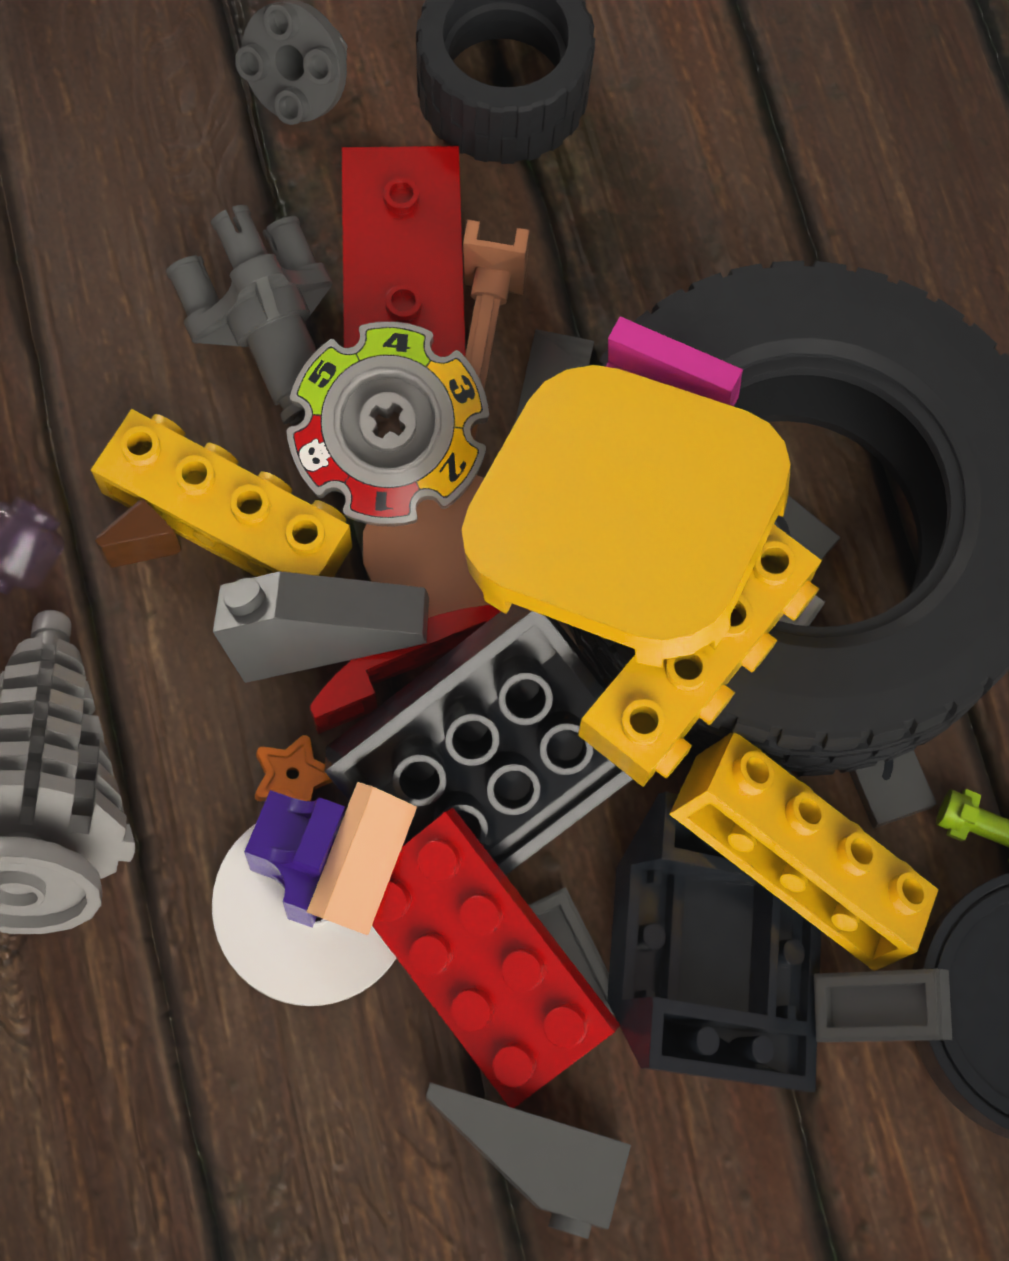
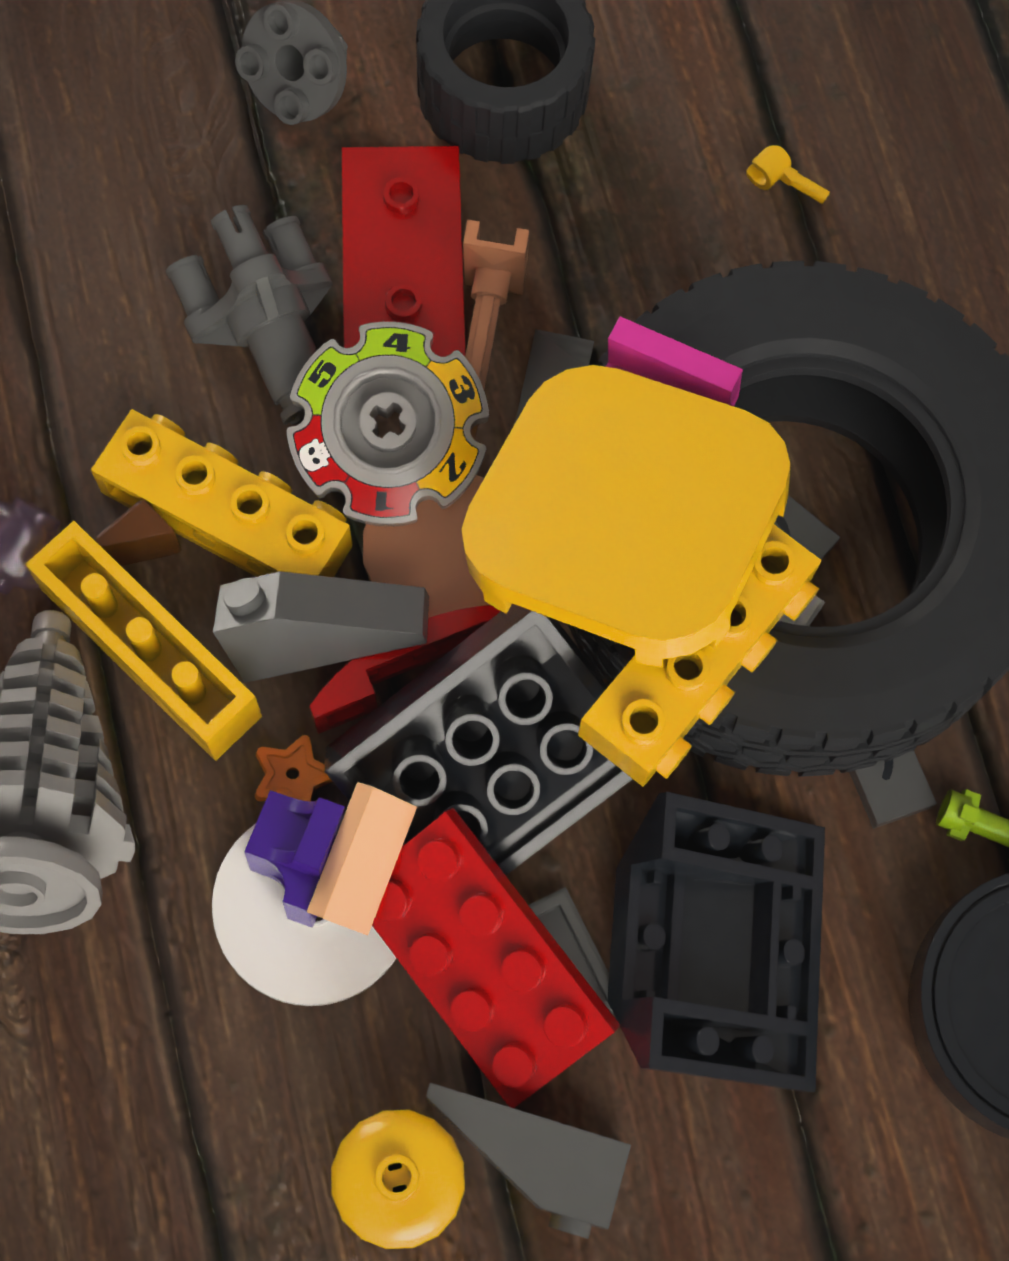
yellow brick [669,732,939,971] -> none
dark grey tile [814,969,952,1043] -> none
none -> yellow brick [25,521,262,761]
none -> yellow head [331,1109,465,1249]
none -> yellow hand [746,145,830,204]

